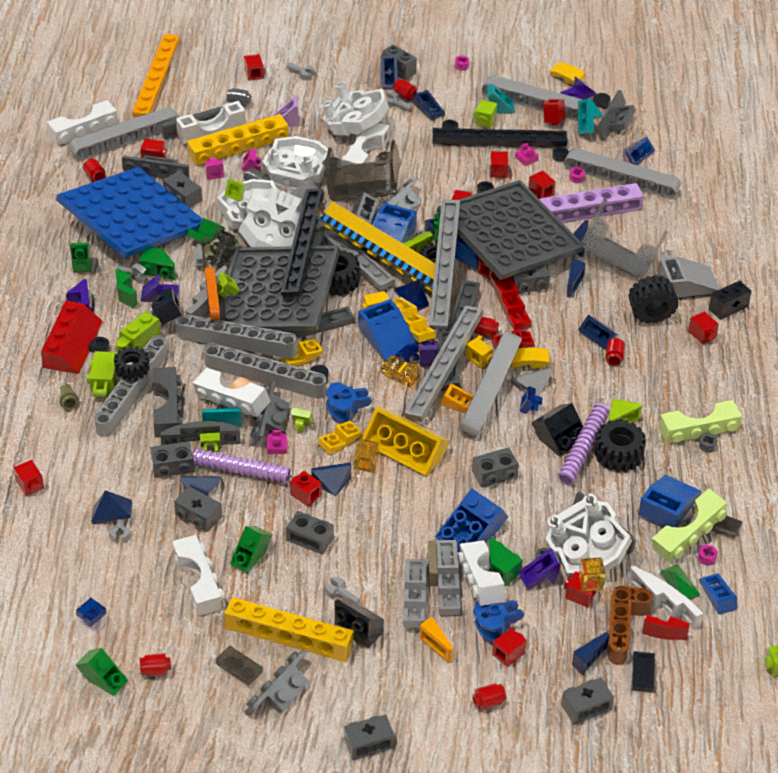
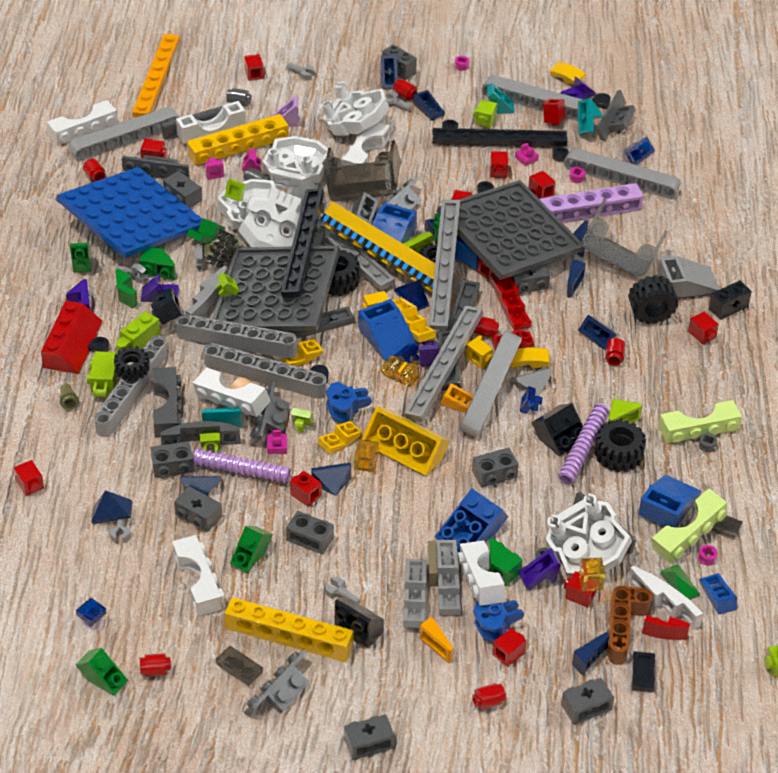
orange beam [205,267,220,320] -> none

